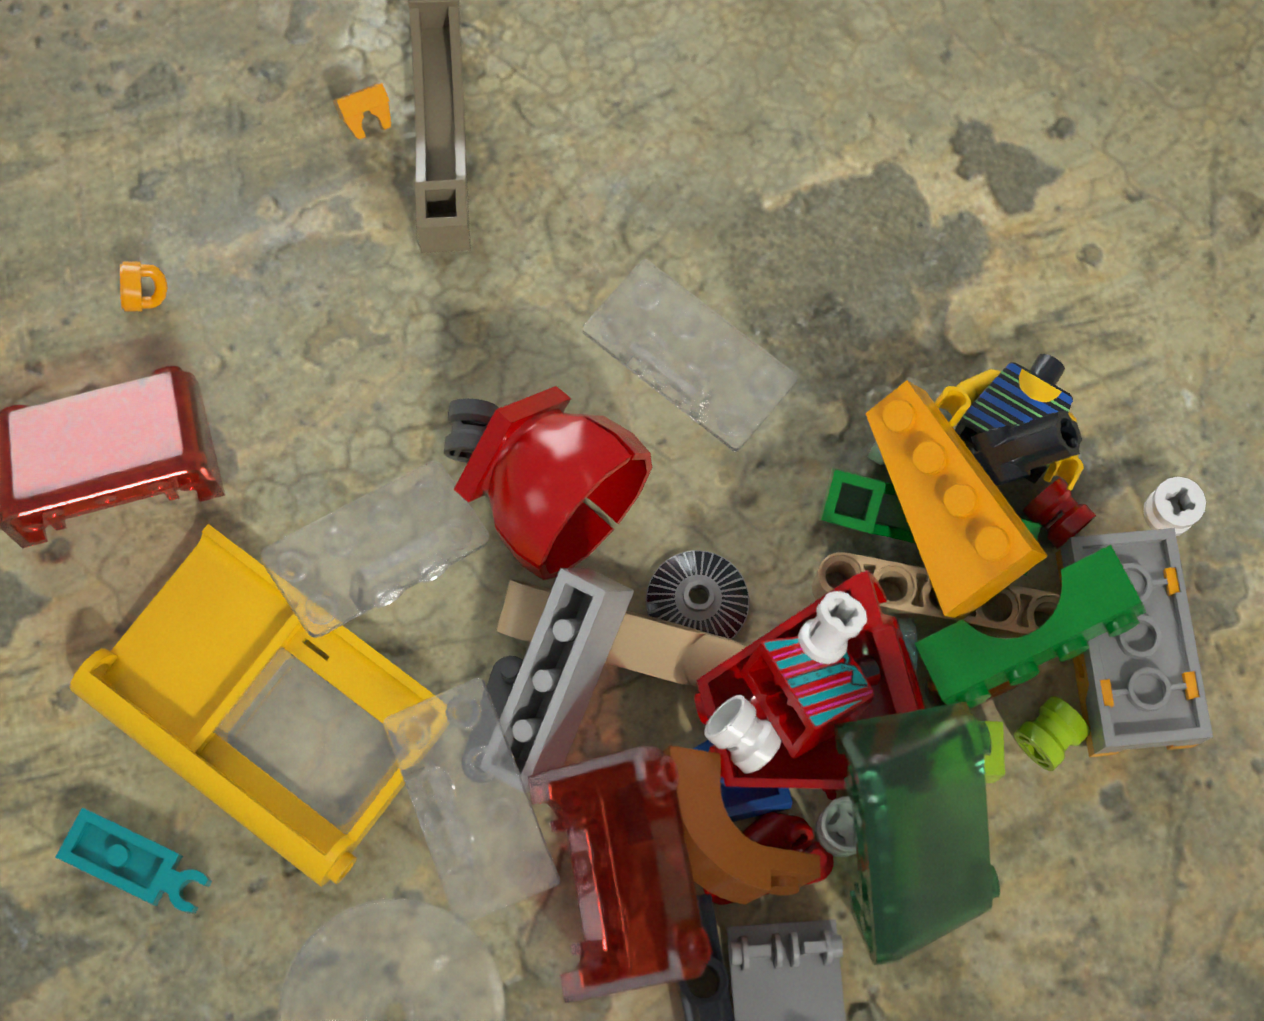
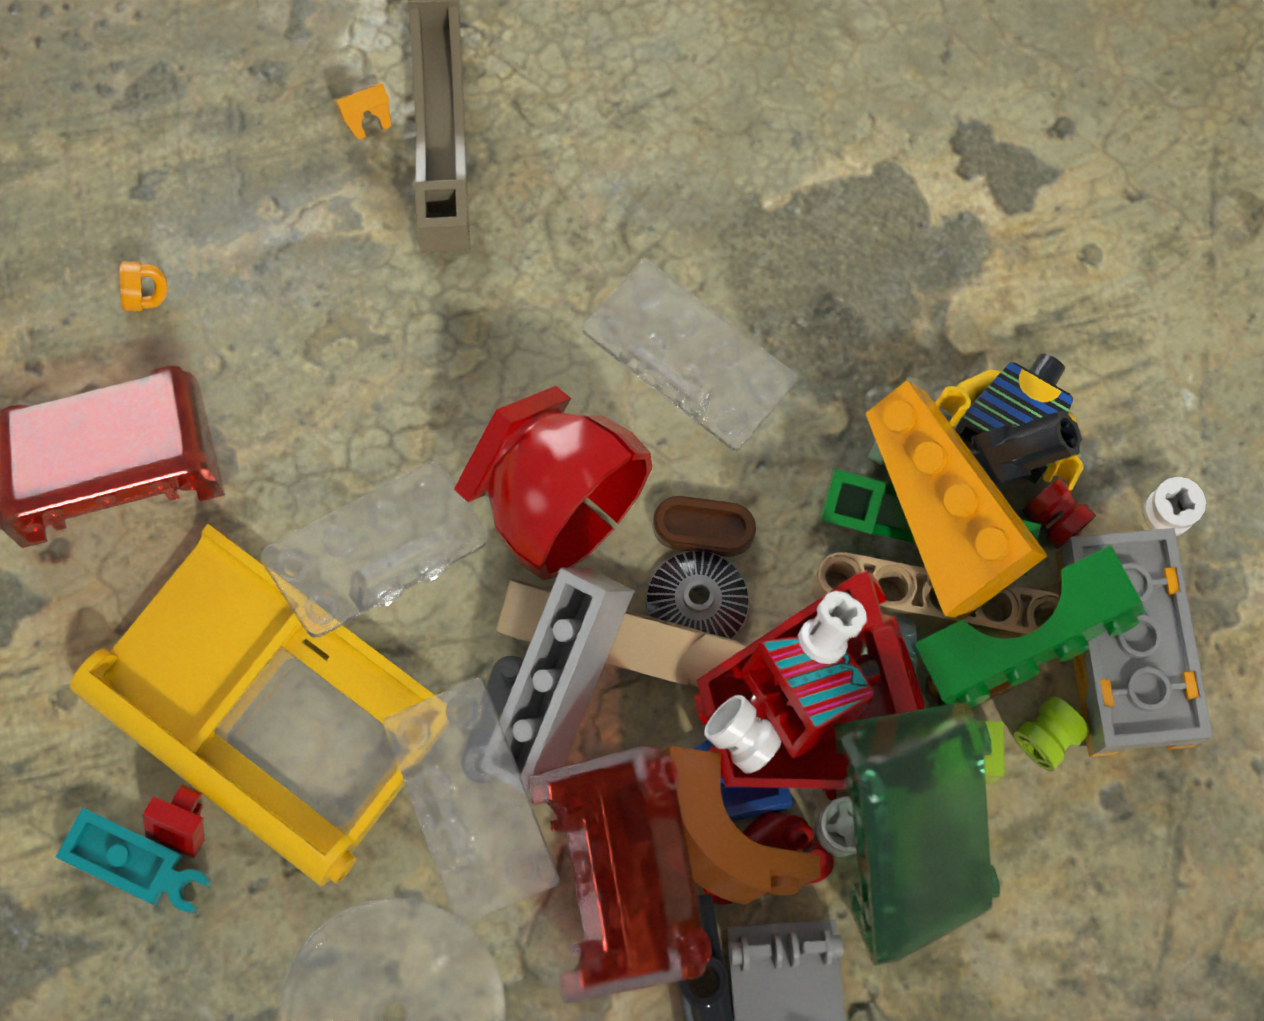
dark grey wheel [444,398,499,463] -> none
none -> red tile [142,784,205,858]
none -> reddish brown tile [653,496,756,557]

